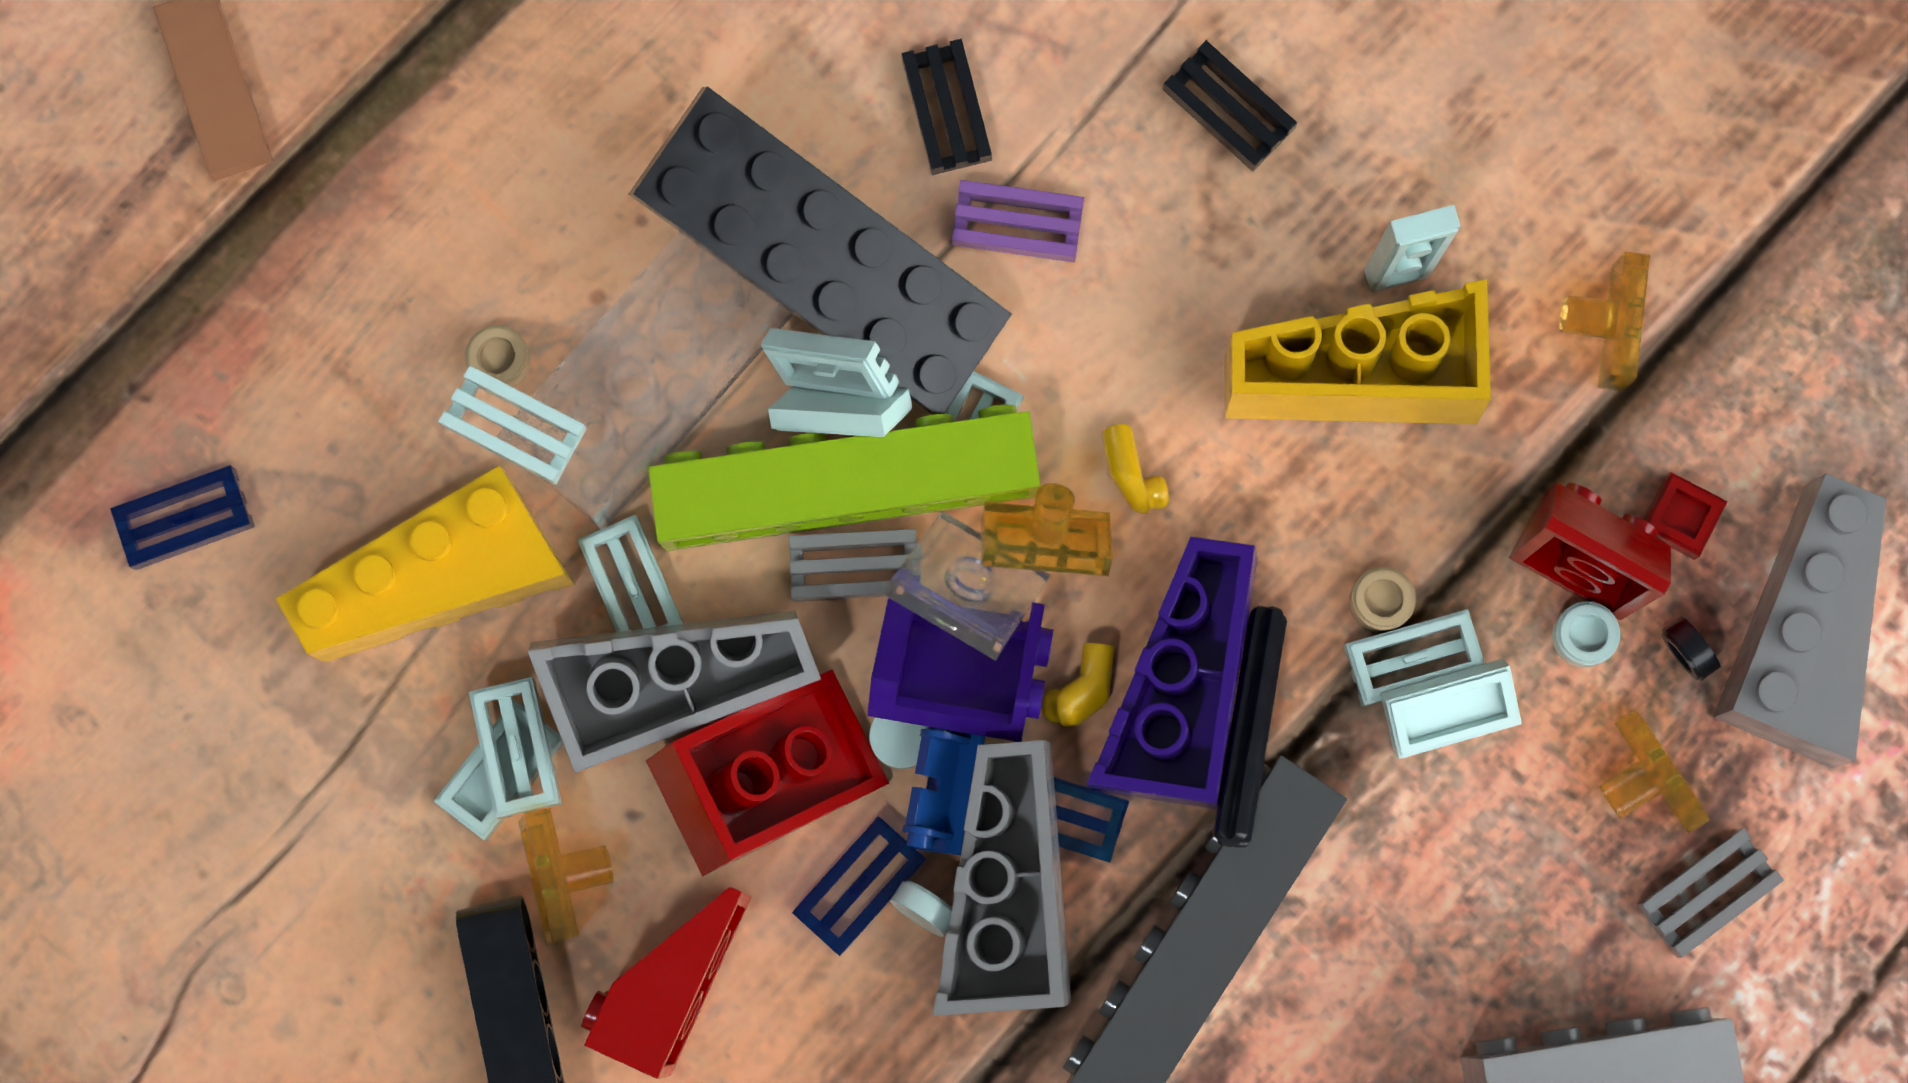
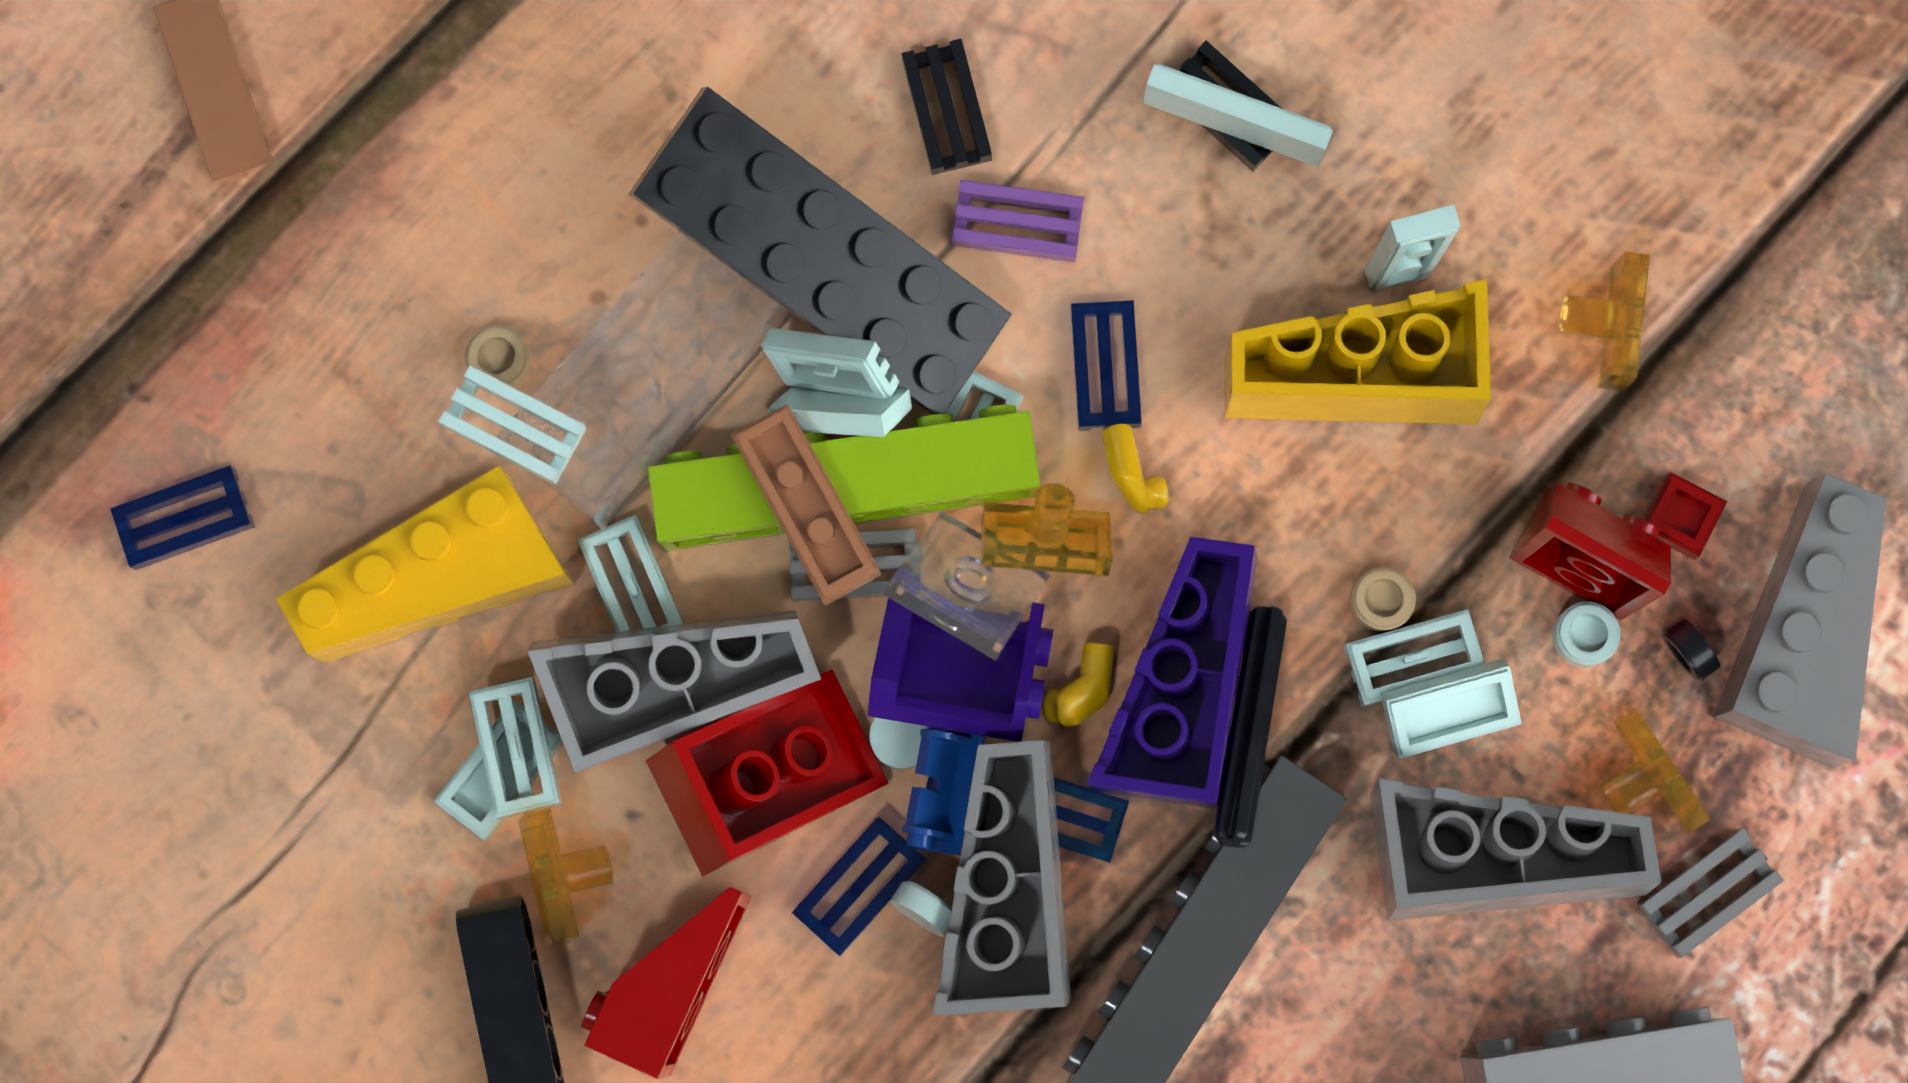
none -> nougat tile [731,404,882,606]
none -> clear blue tile [1070,300,1142,431]
none -> light aqua tile [1143,64,1333,167]
none -> light grey wedge [1370,778,1661,921]

